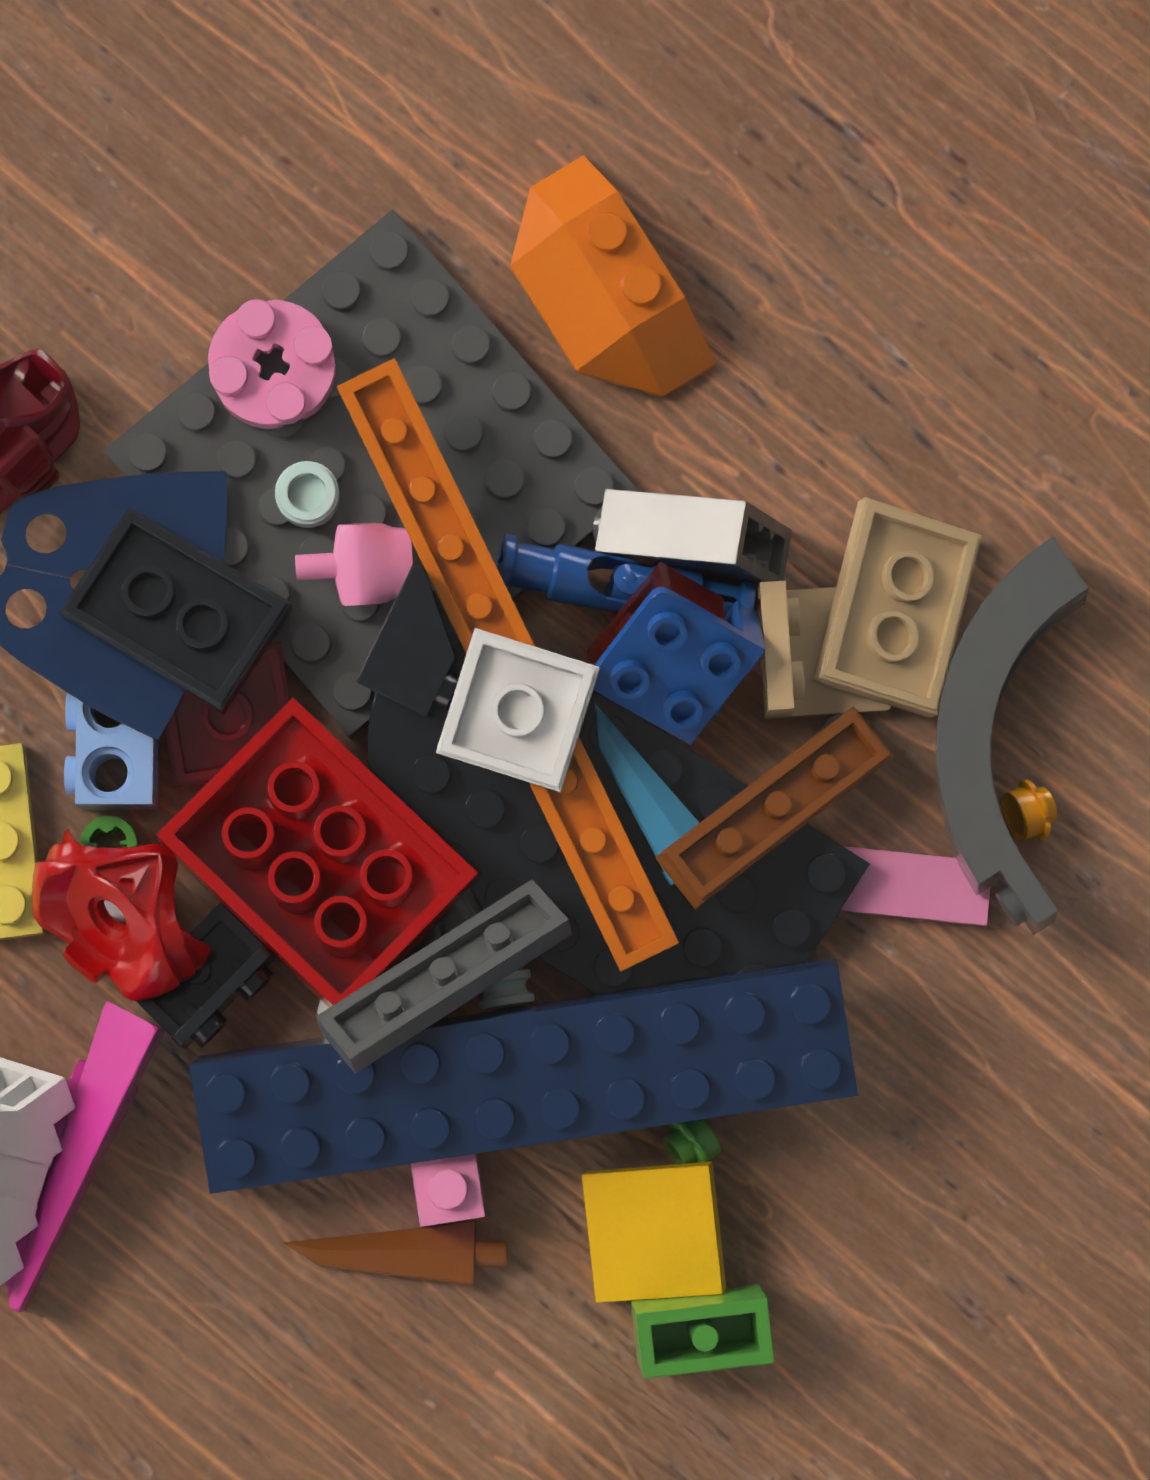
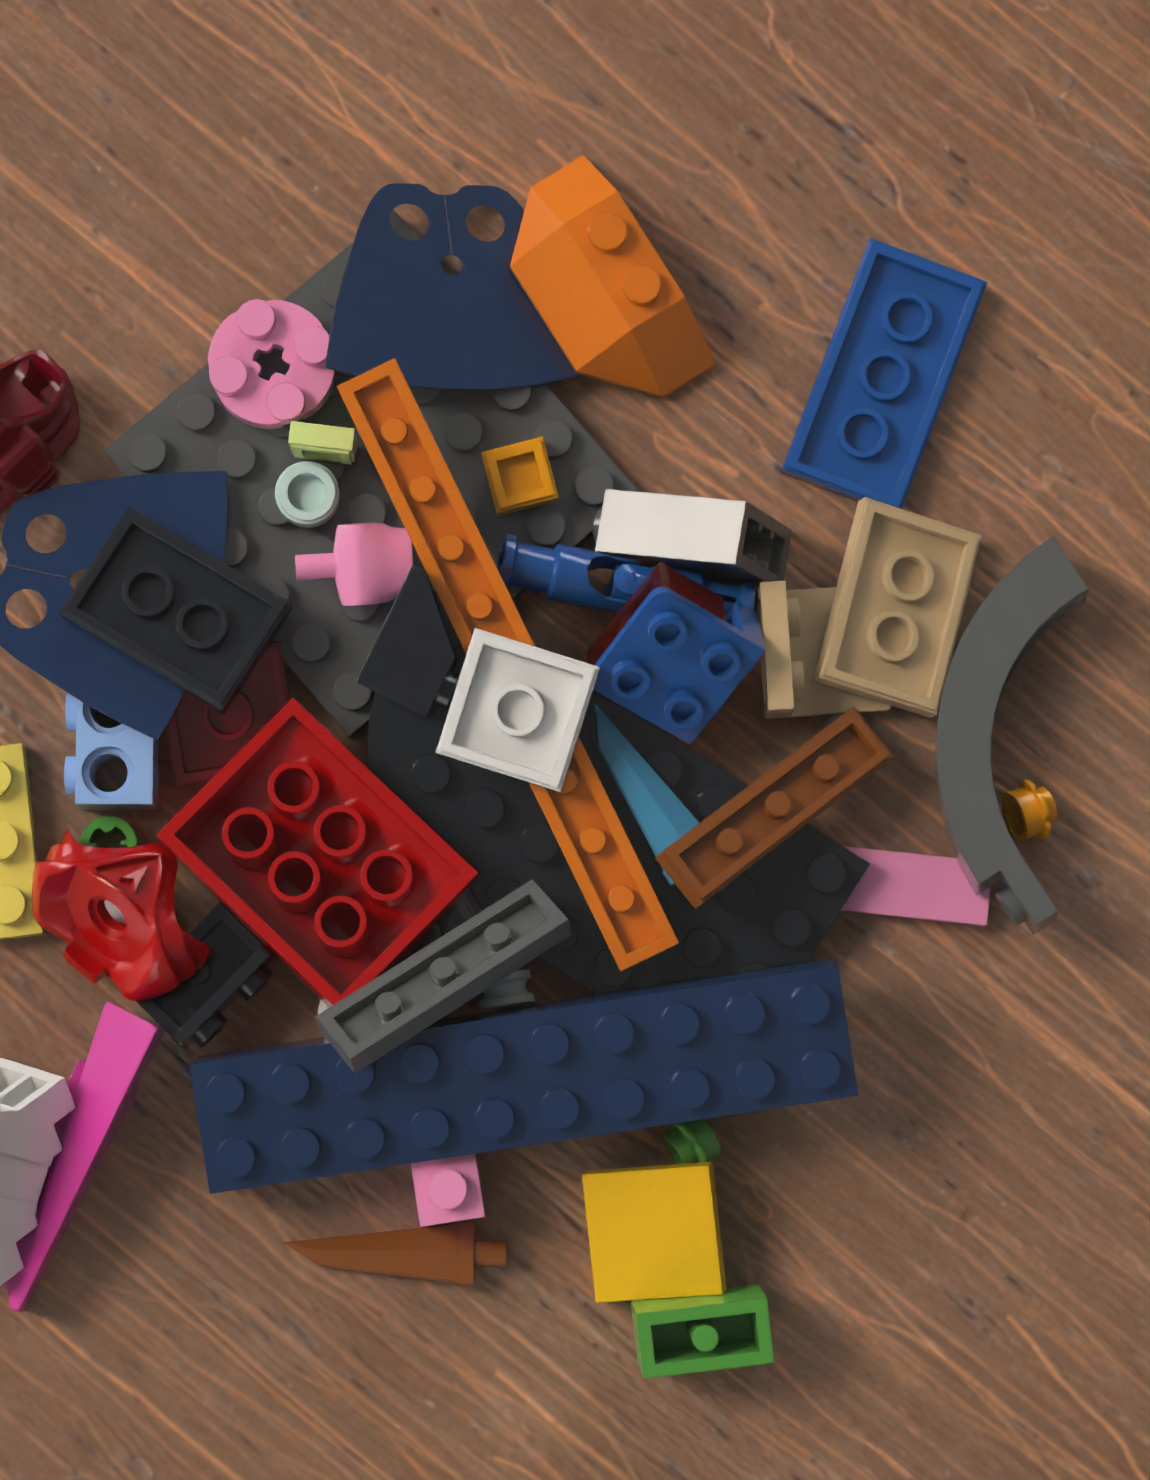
none -> yellowish green tile [288,421,358,465]
none -> dark blue piece [325,183,581,390]
none -> light orange tile [481,436,559,517]
none -> blue tile [781,238,987,509]

